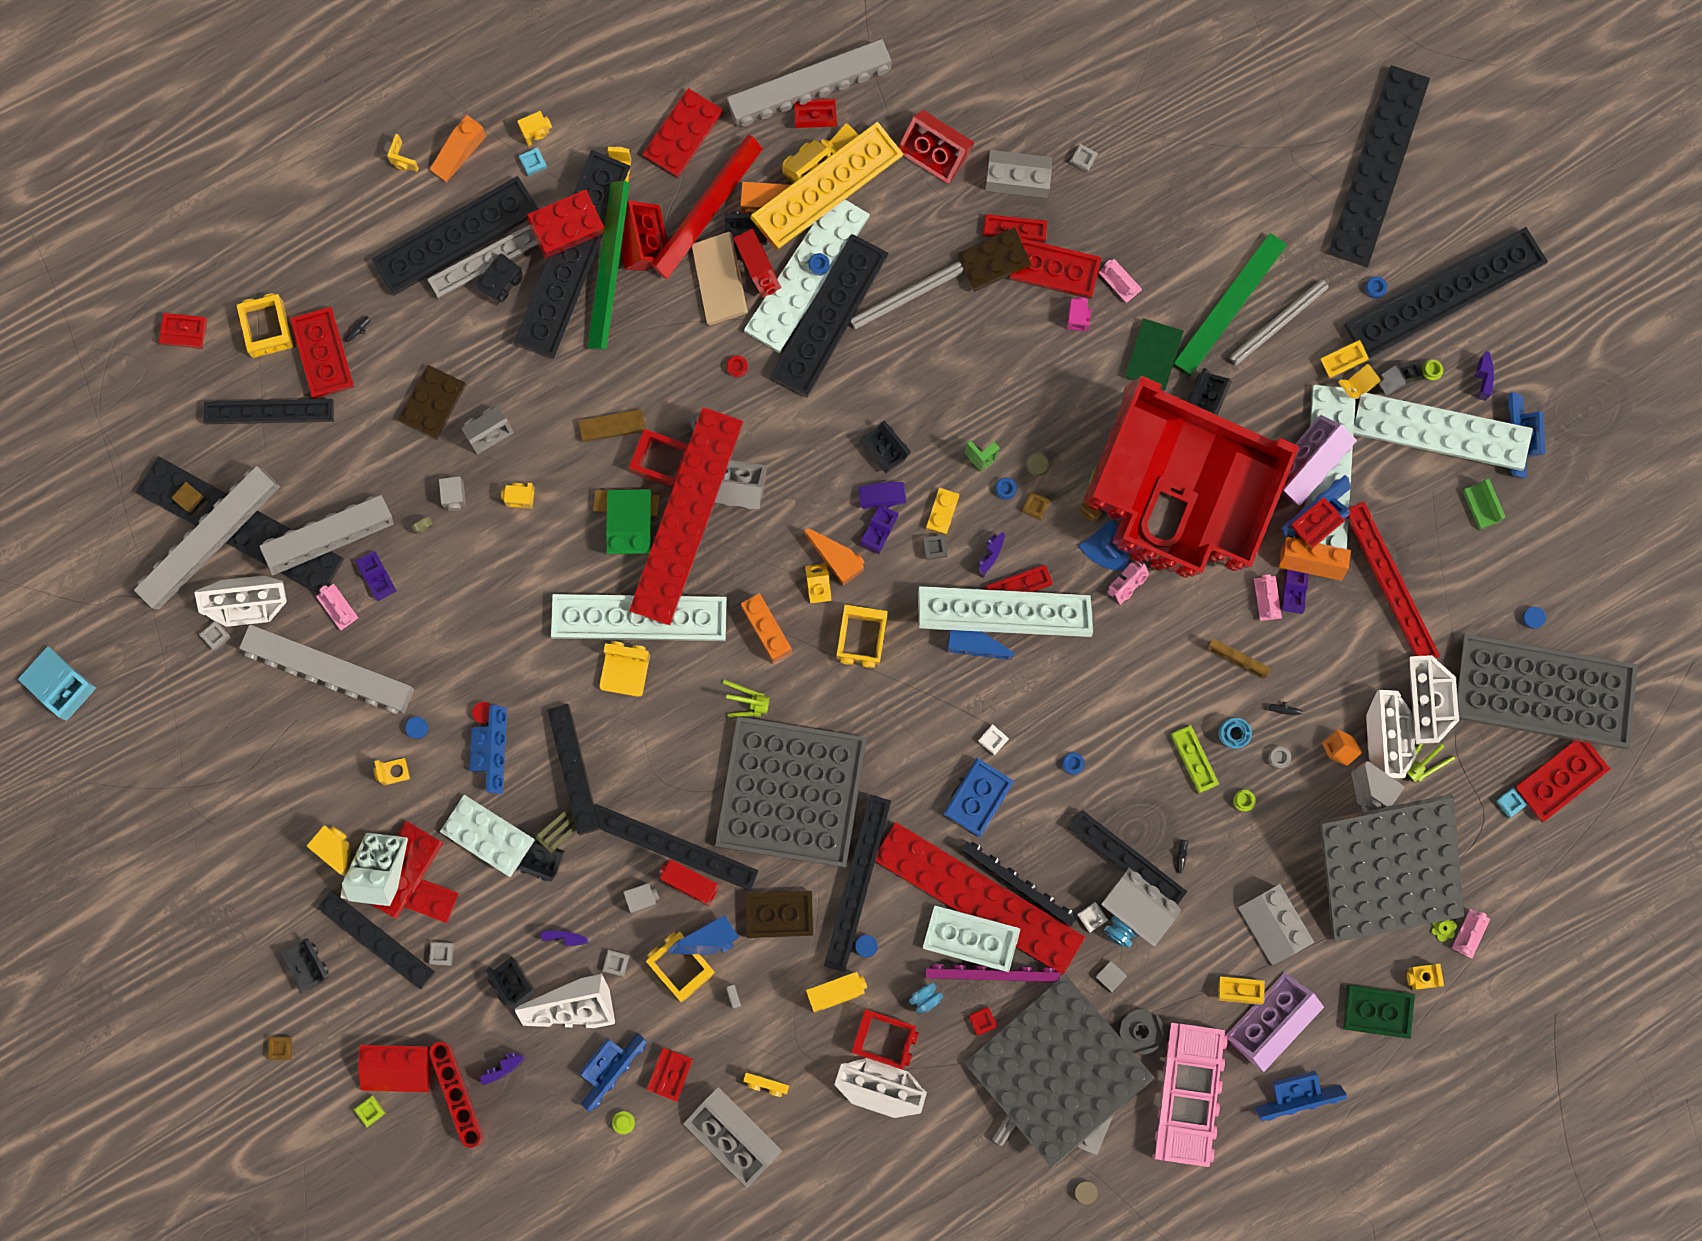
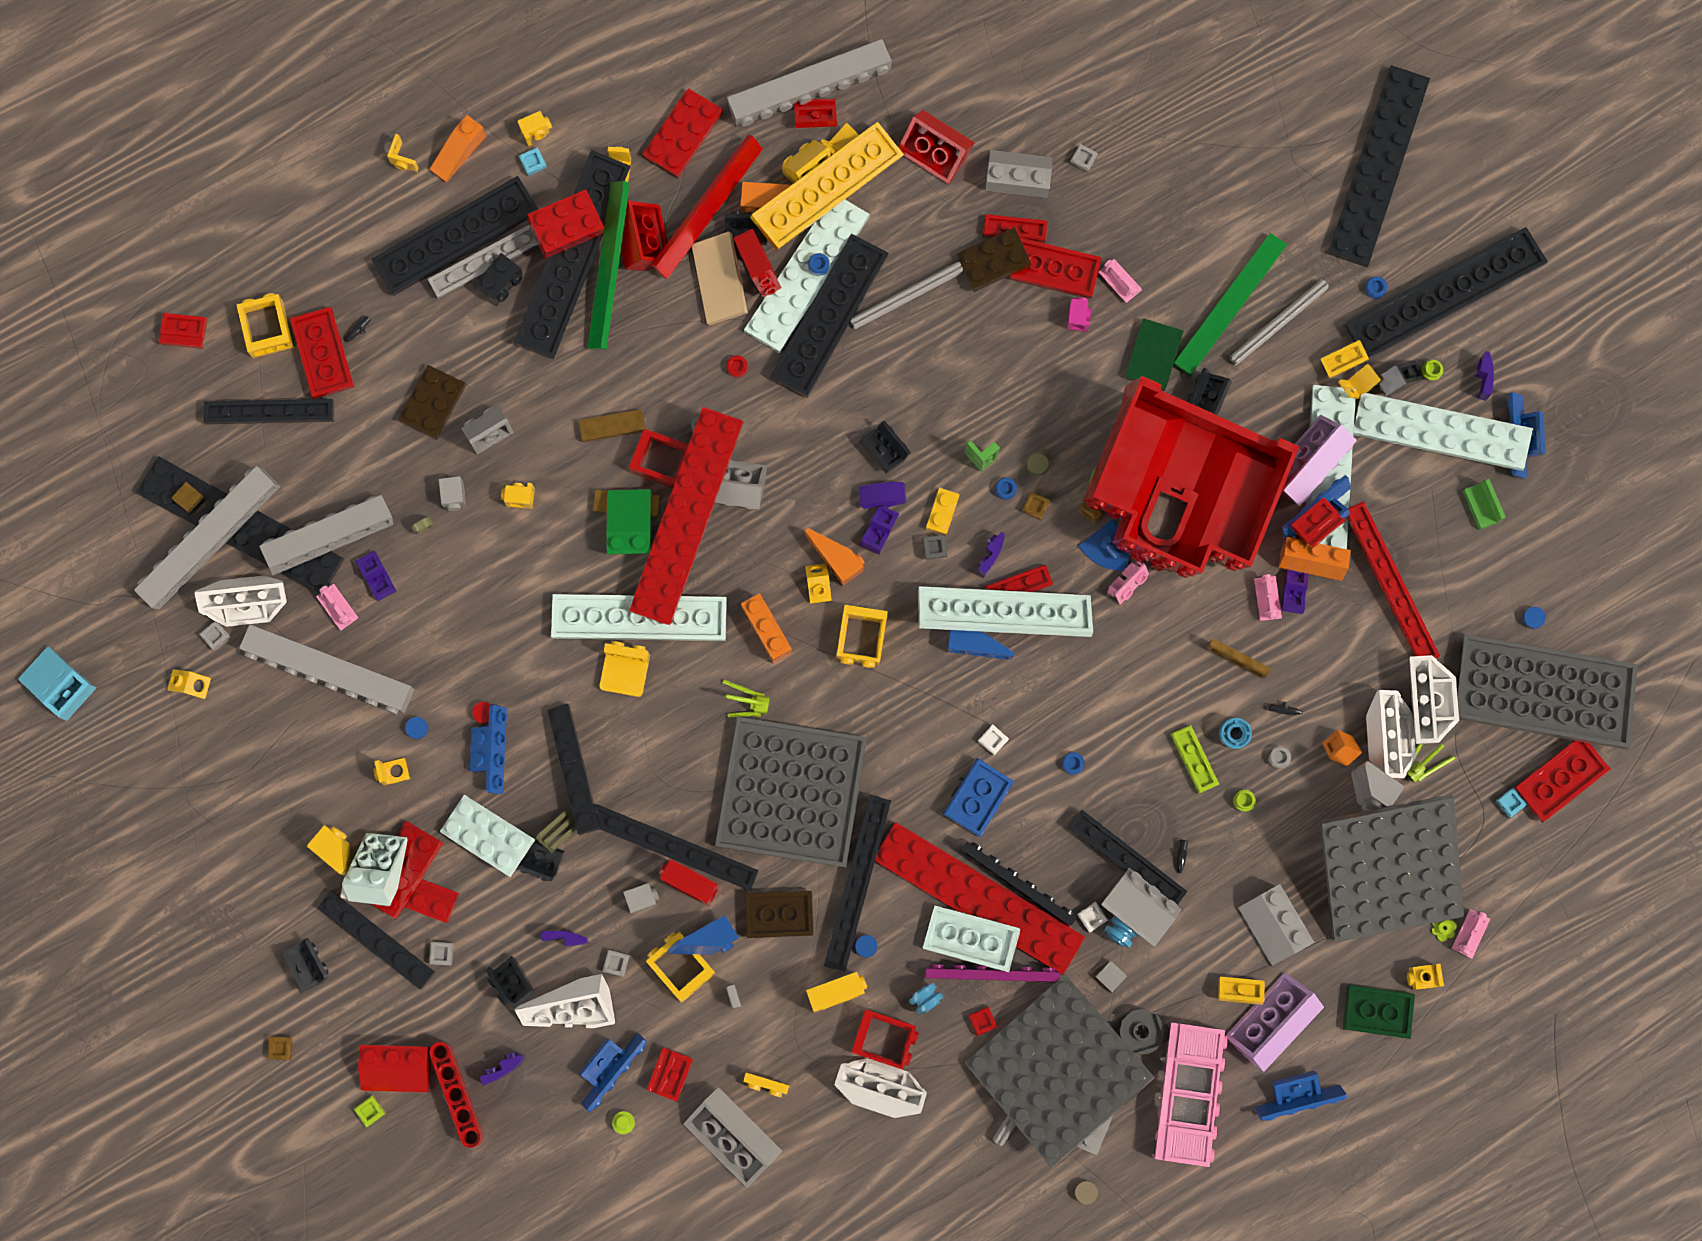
none -> yellow bracket [167,669,211,699]

